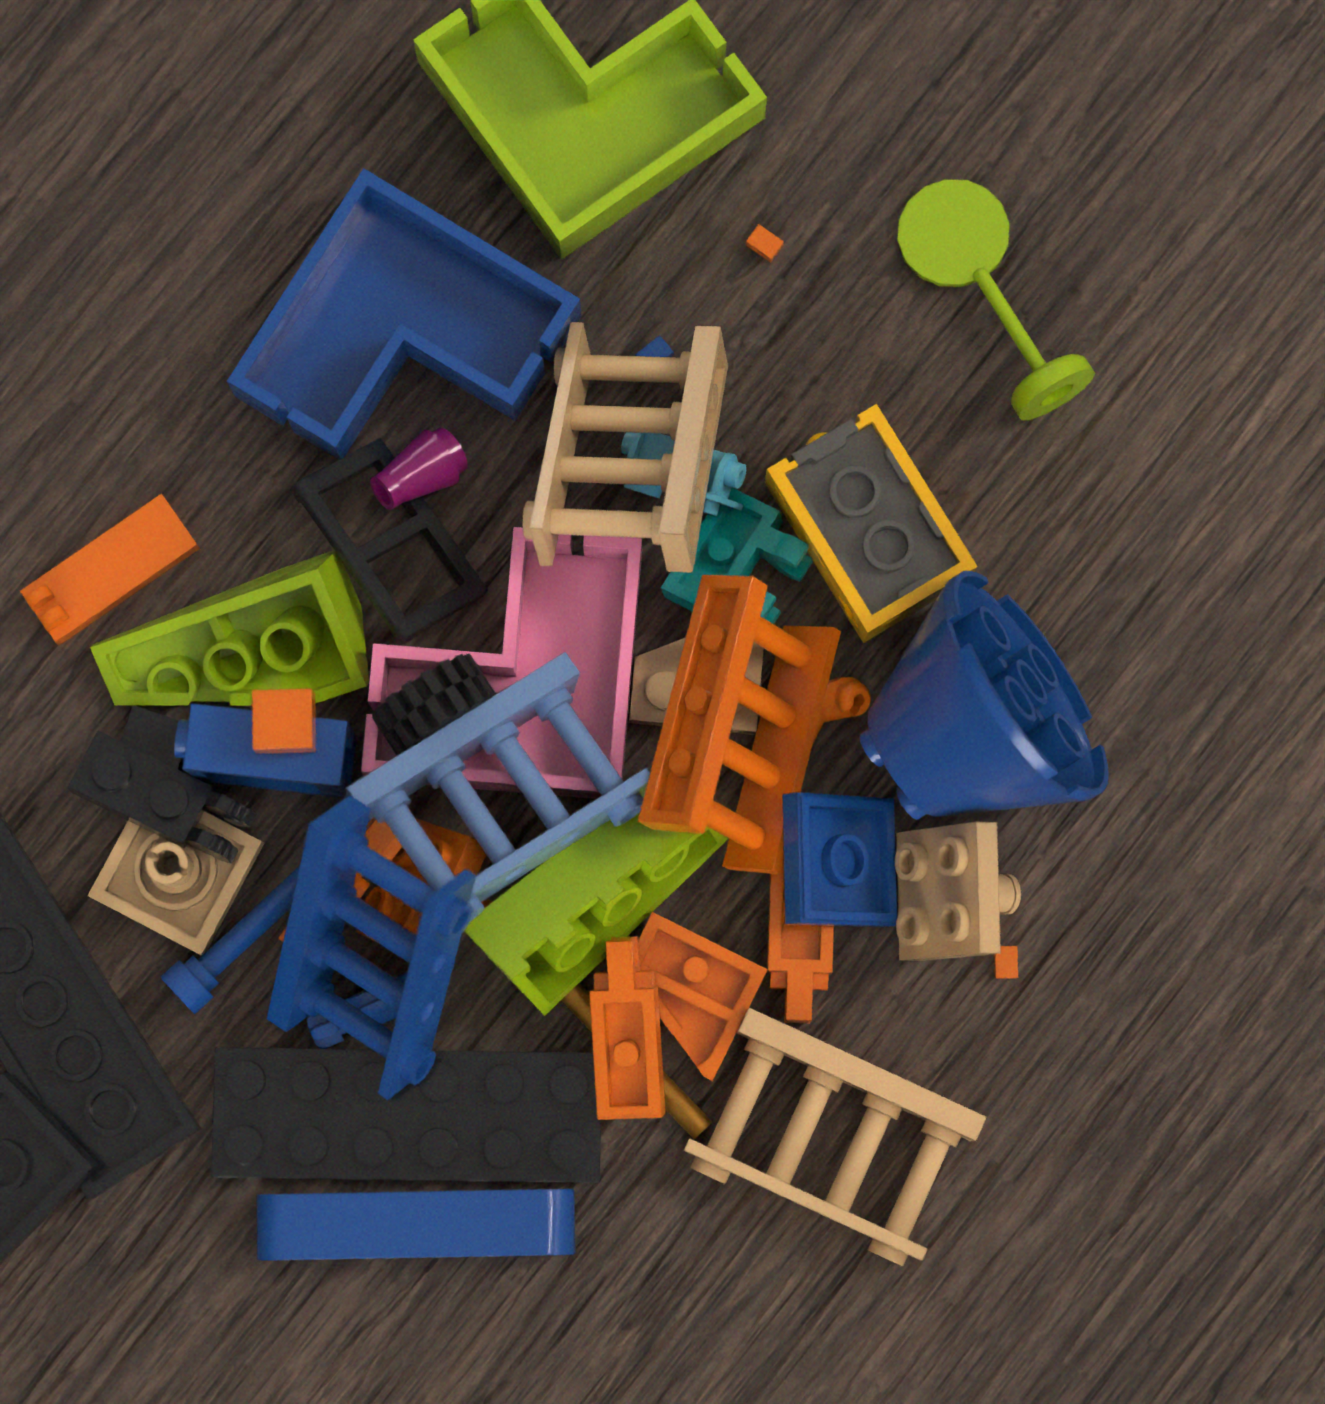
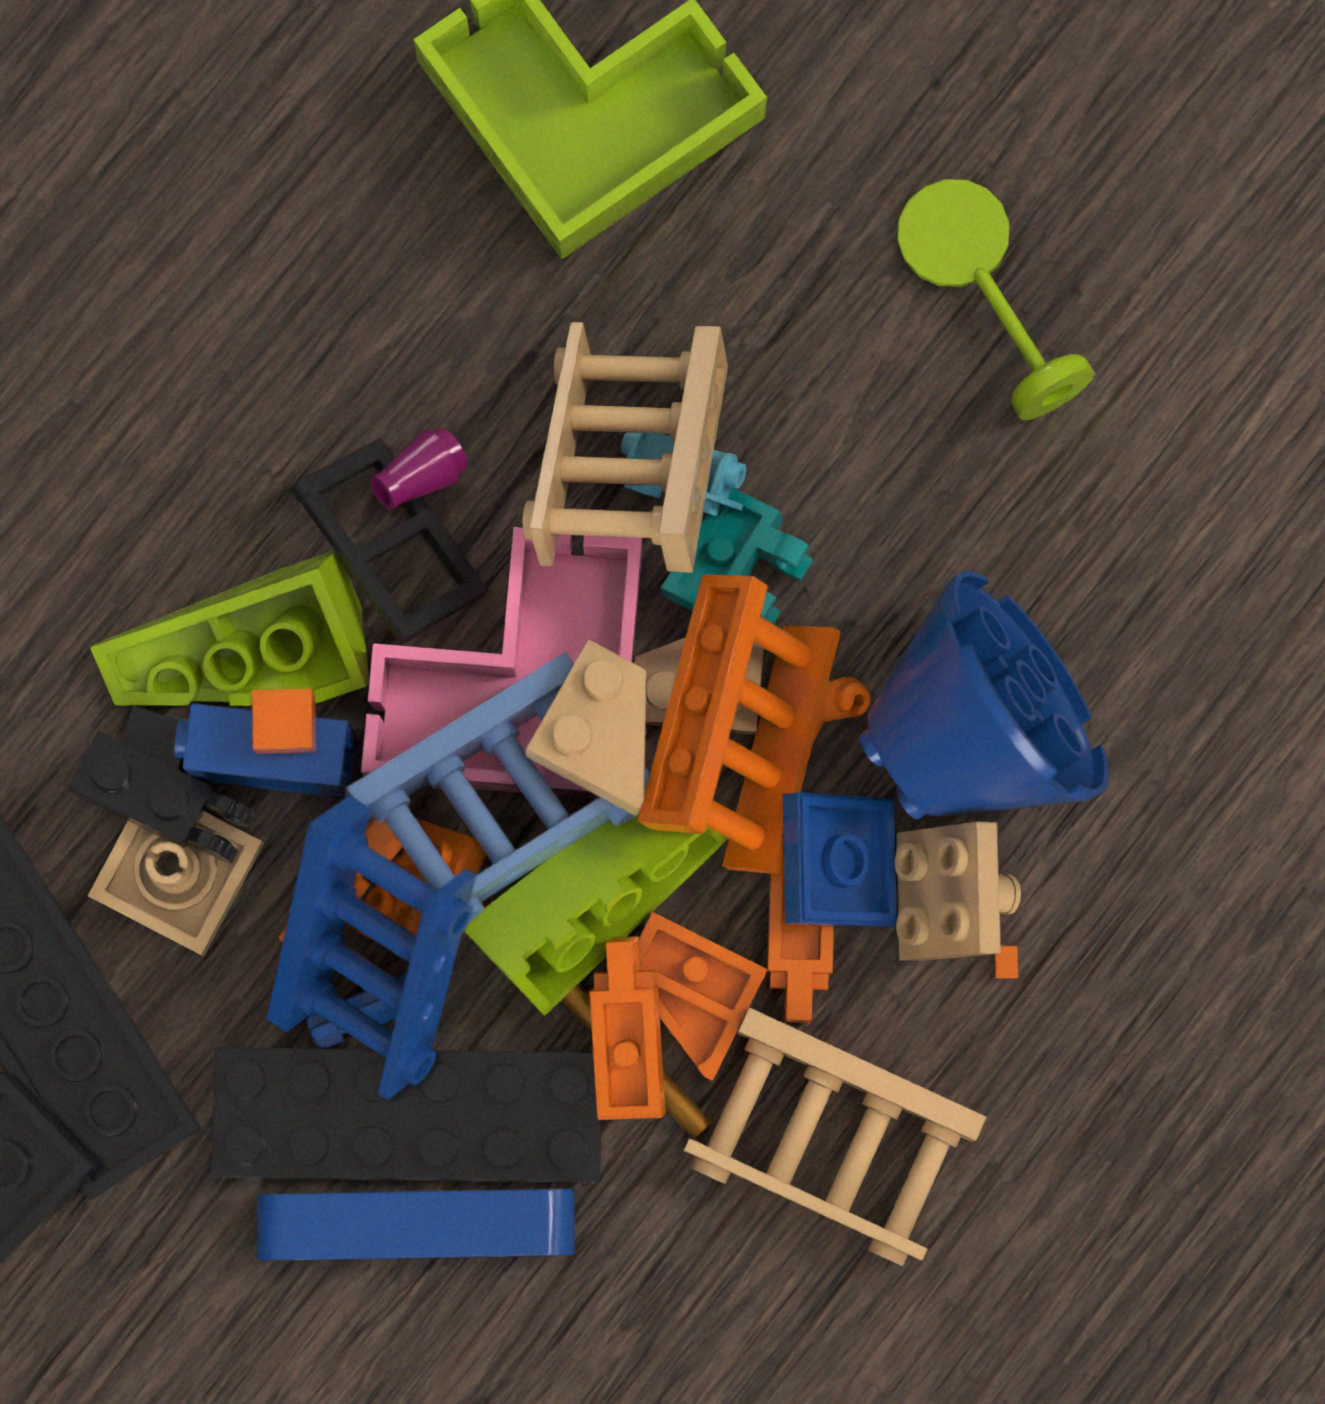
orange hinge [20,493,200,646] -> none
blue piece [160,820,370,1014] -> none
blue piece [227,168,581,460] -> none
black tyre [372,653,496,756] -> none
blue piece [635,335,674,357] -> none
orange piece [746,224,784,263] -> none
dark grey piece [765,404,978,643] -> none
none -> tan wing [525,639,646,816]

